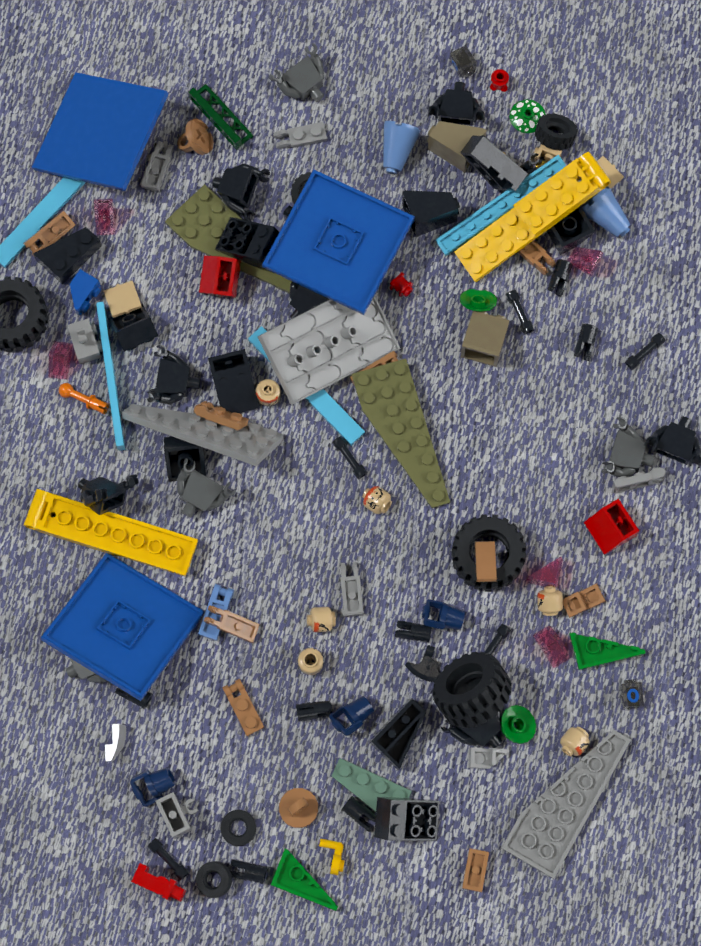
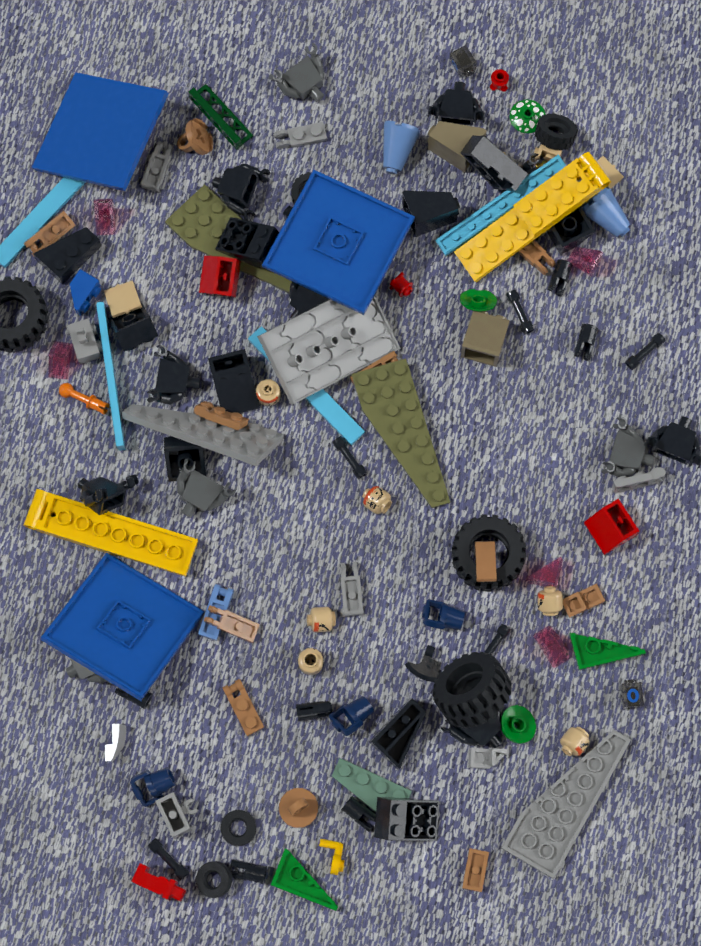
black hinge [395,621,432,643] -> none

